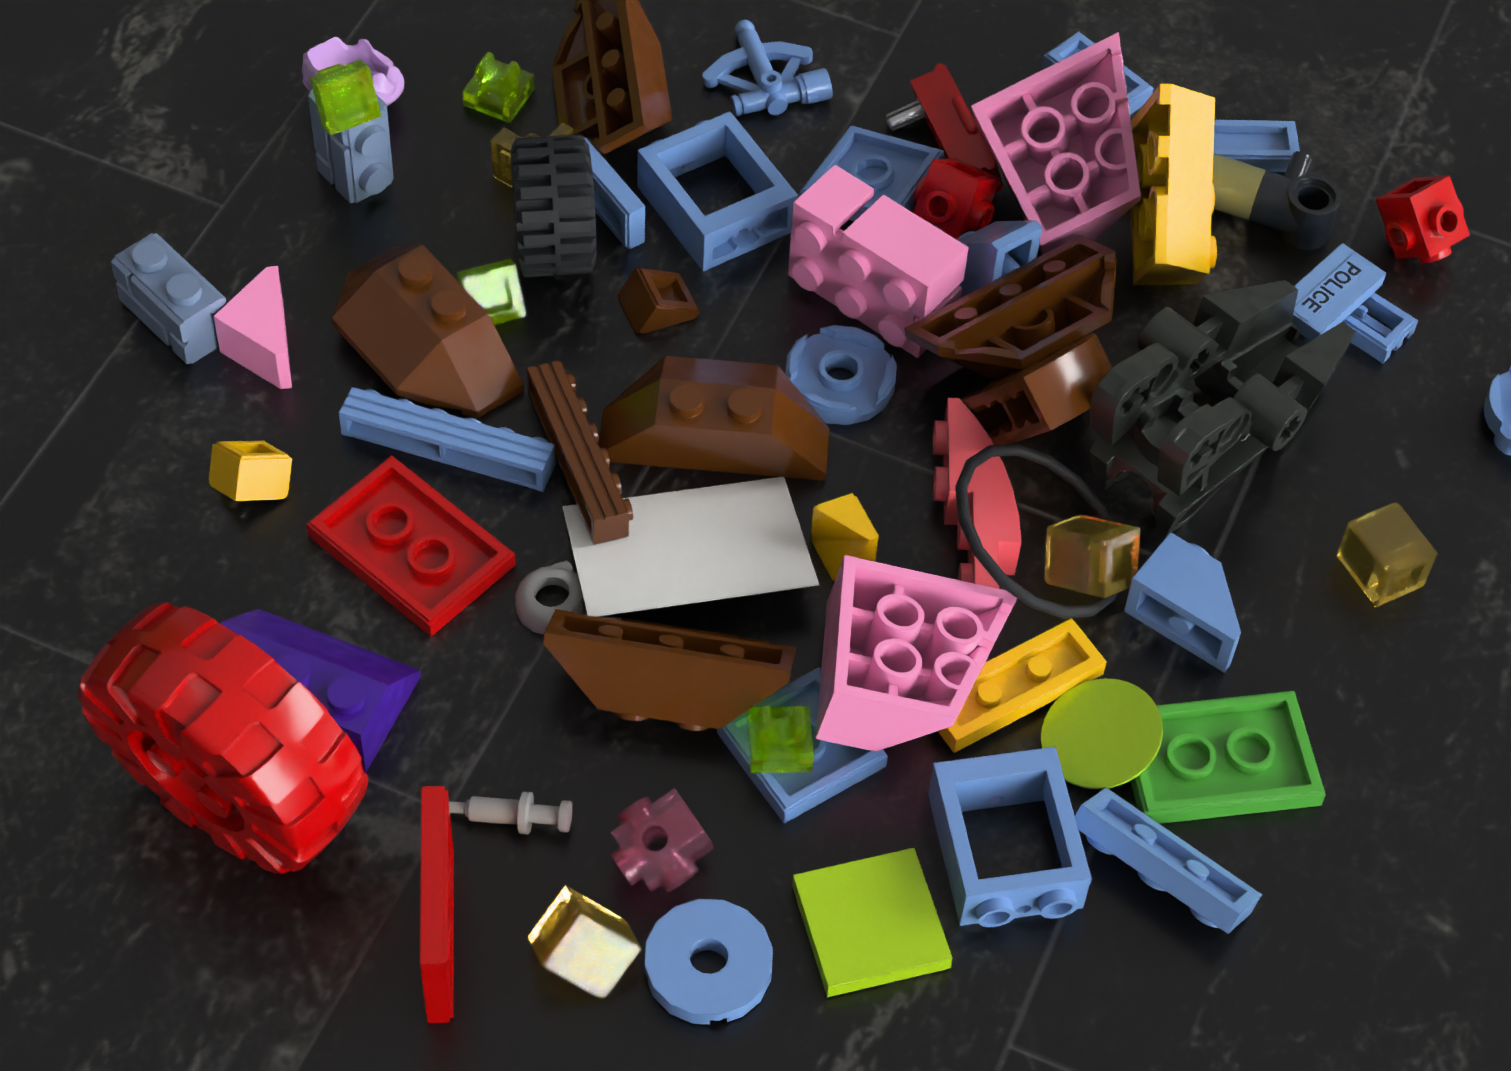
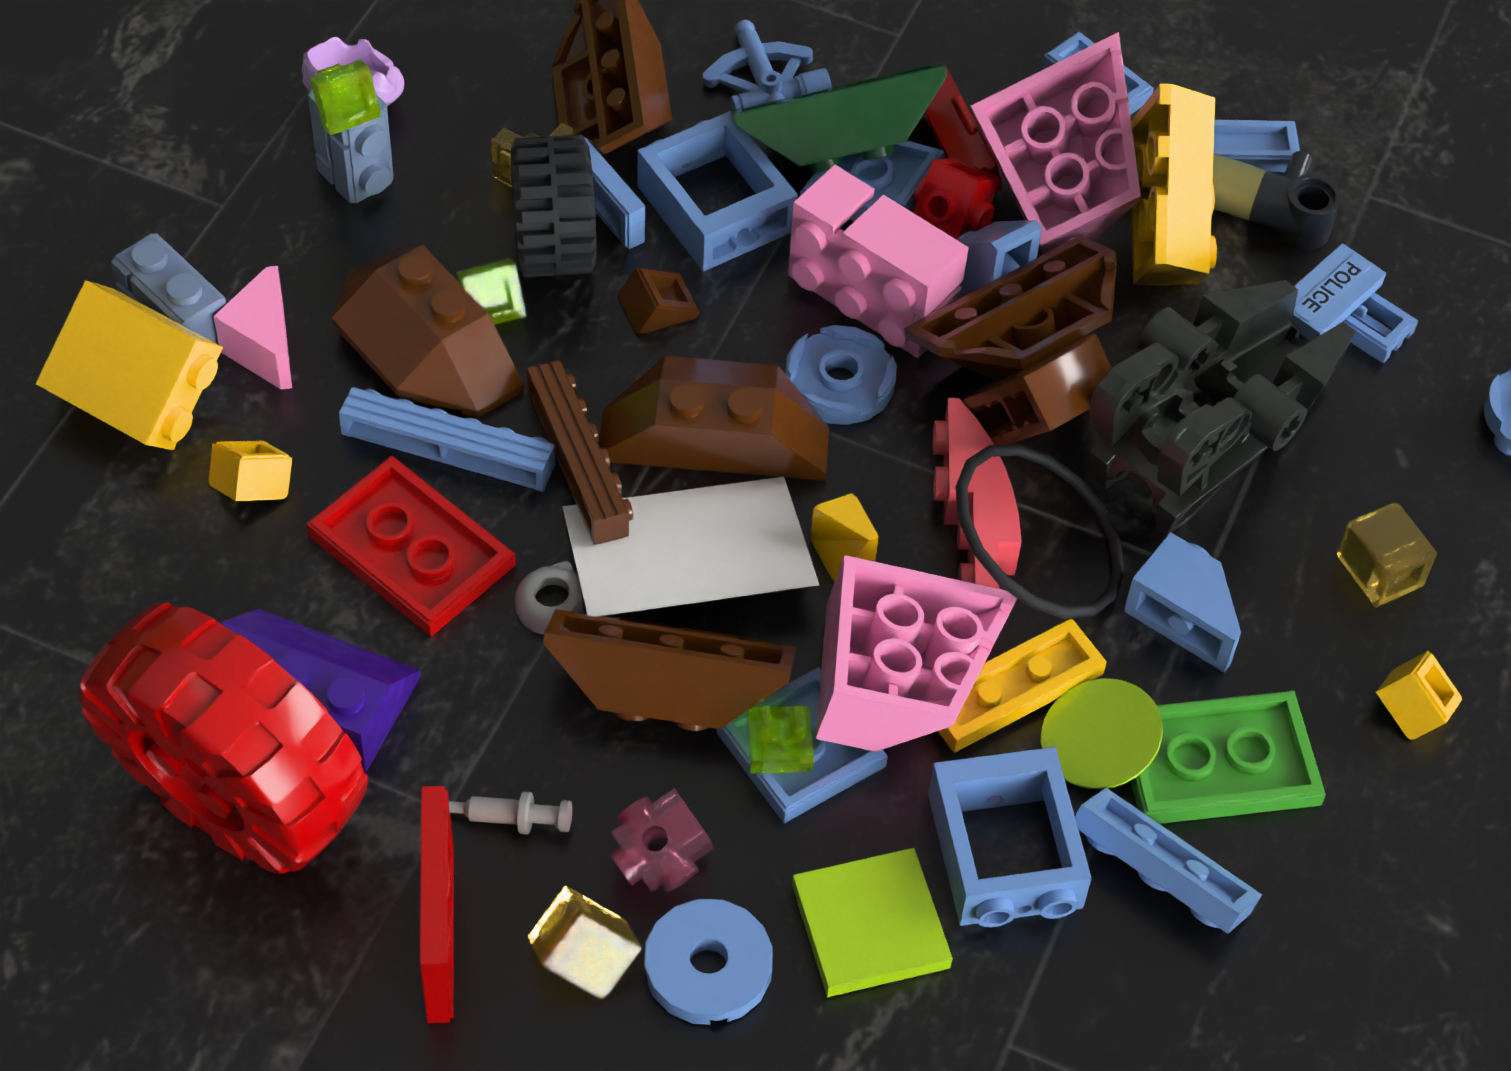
clear neon green tile [463,52,534,123] -> none
clear yellow panel [1045,515,1140,598] -> none
red brick [1375,175,1470,263] -> none
none -> yellow brick [36,280,223,450]
none -> dark green wedge [730,63,947,172]
none -> yellow slope [1376,651,1462,740]

